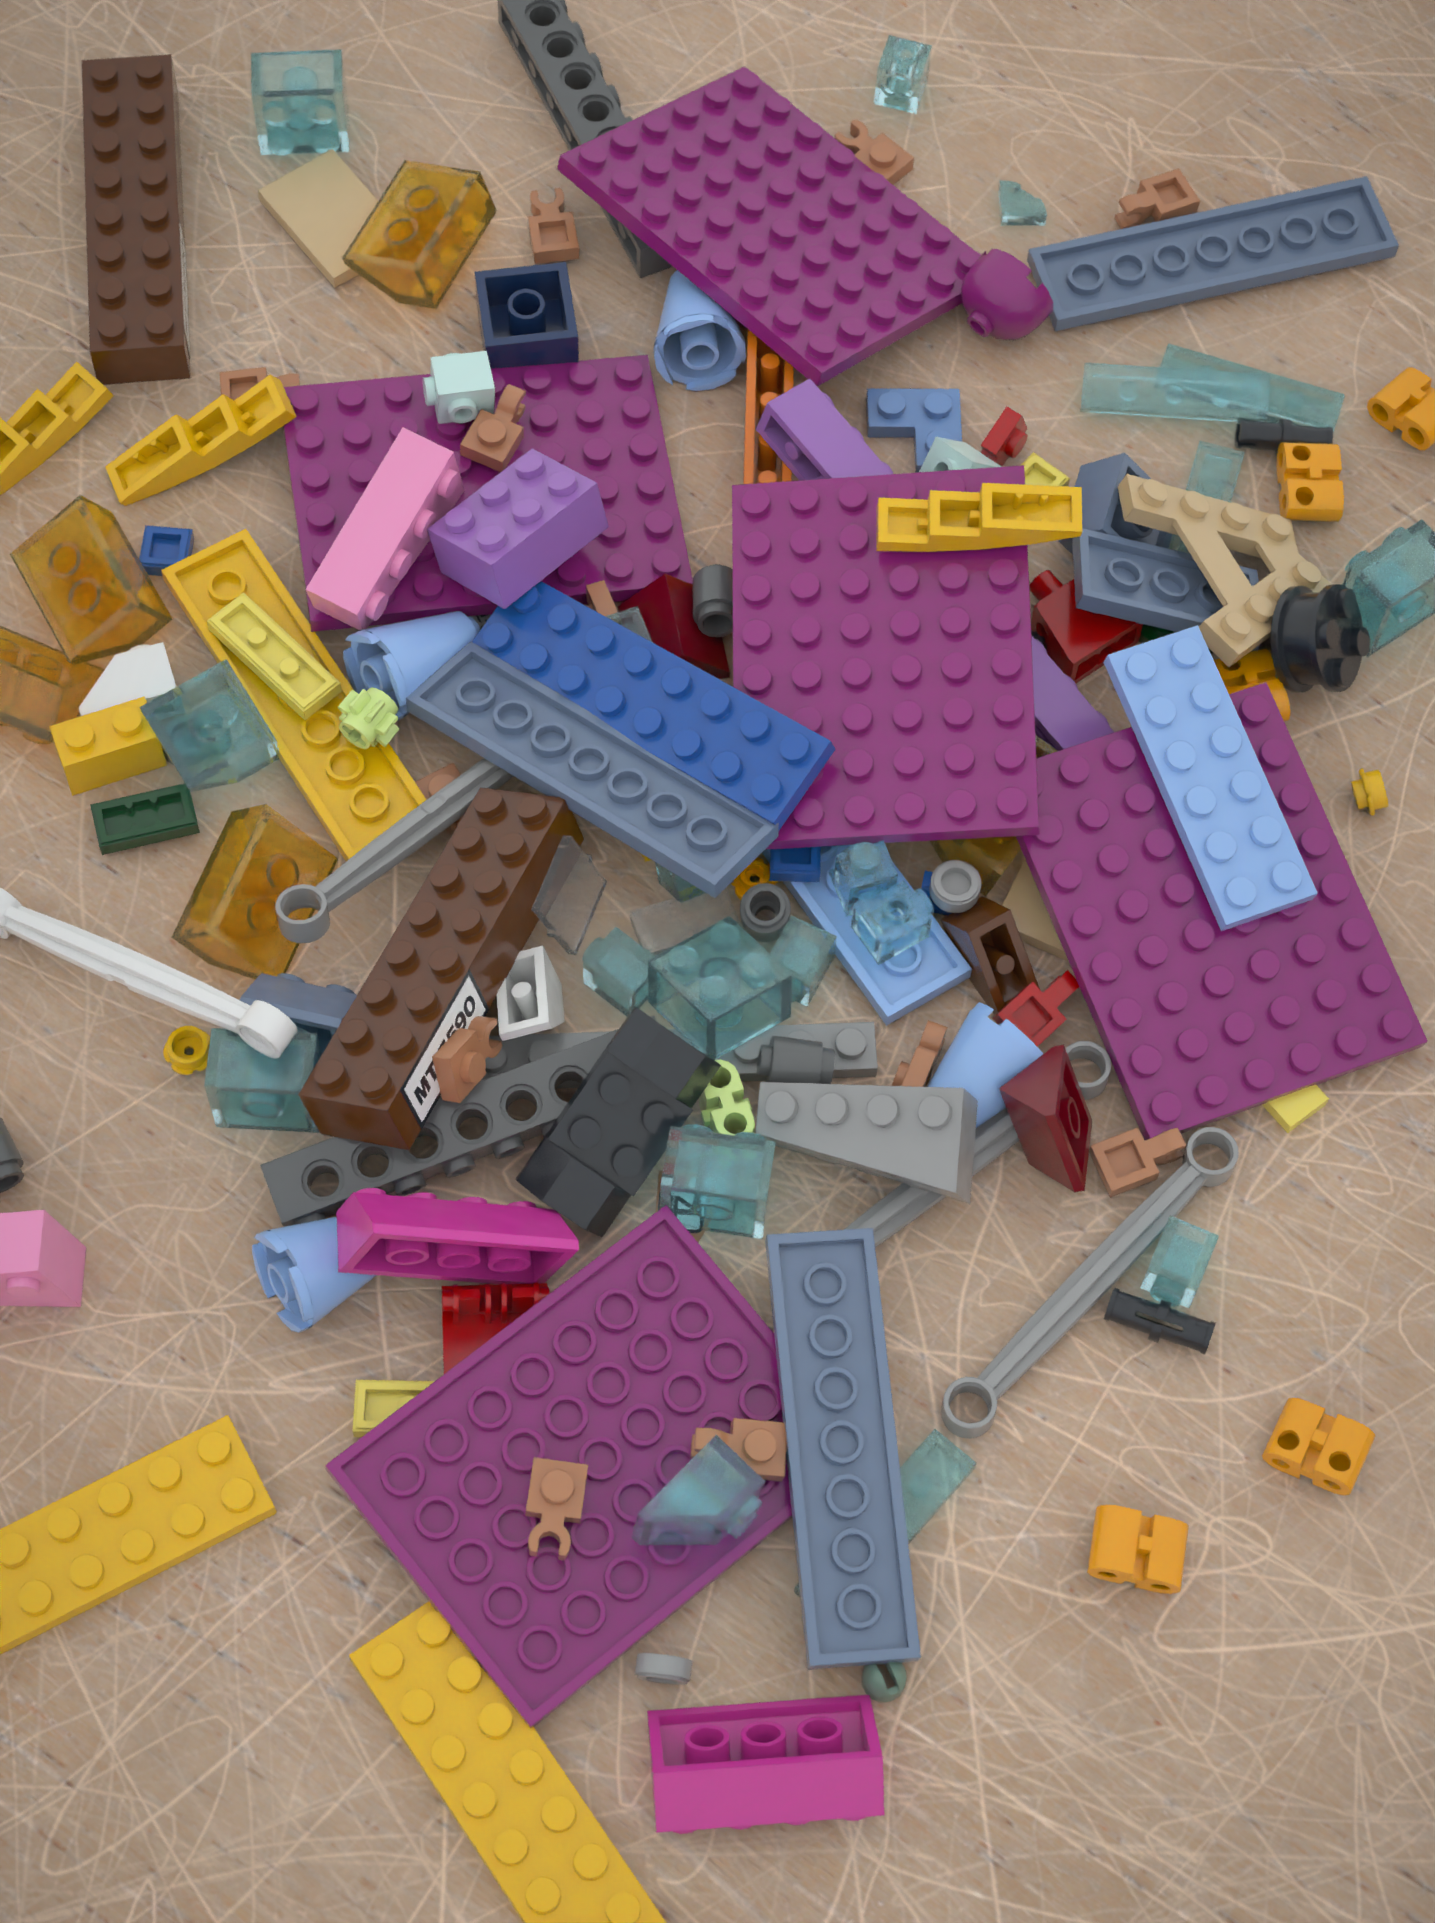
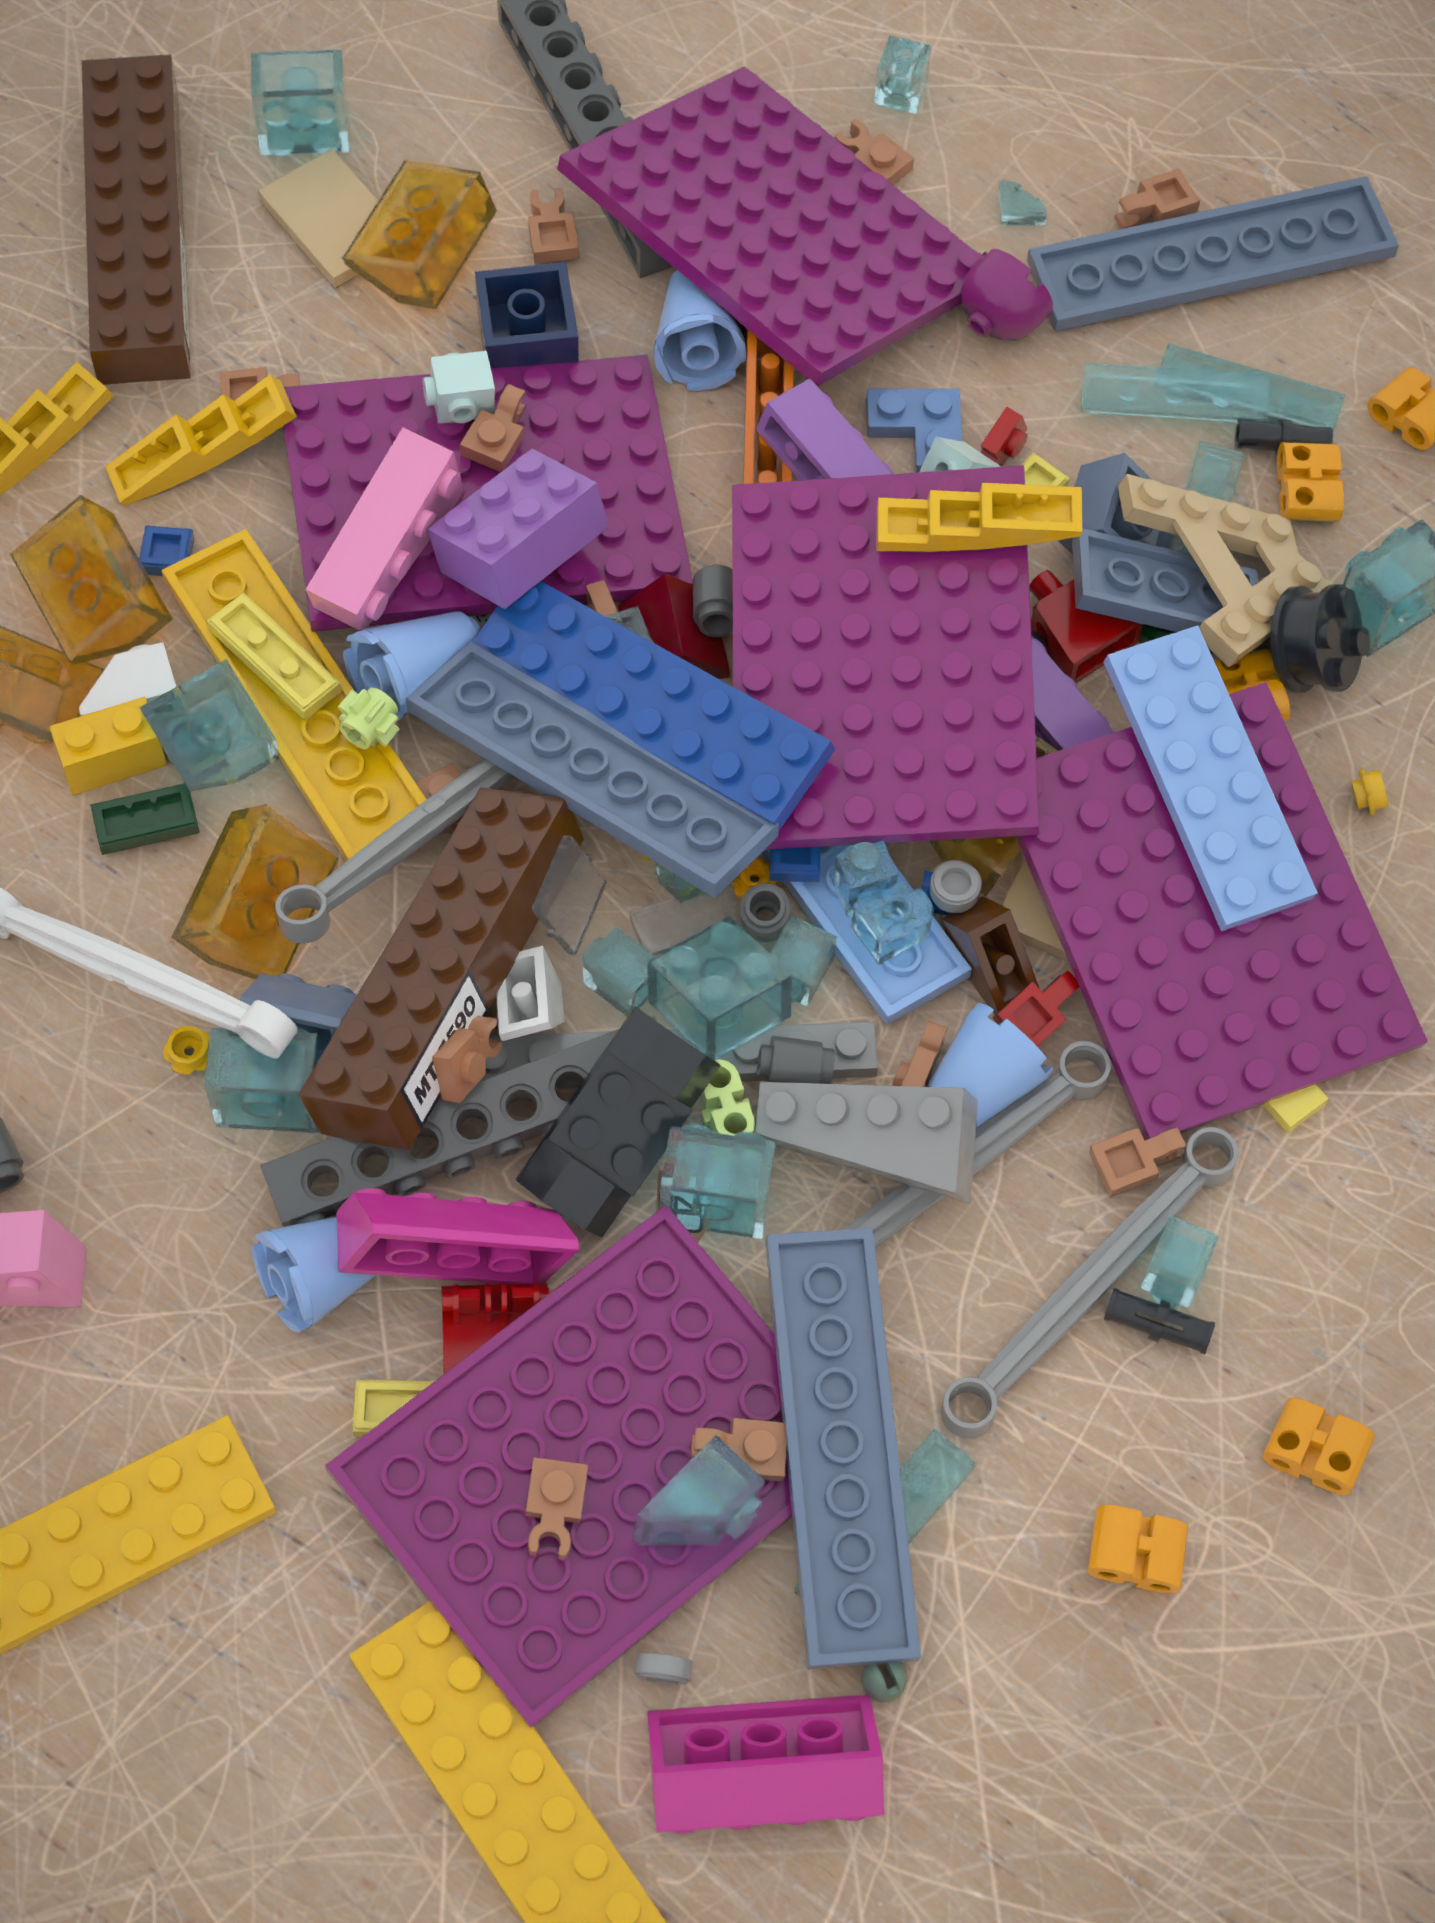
dark red slope [999,1045,1093,1192] -> none

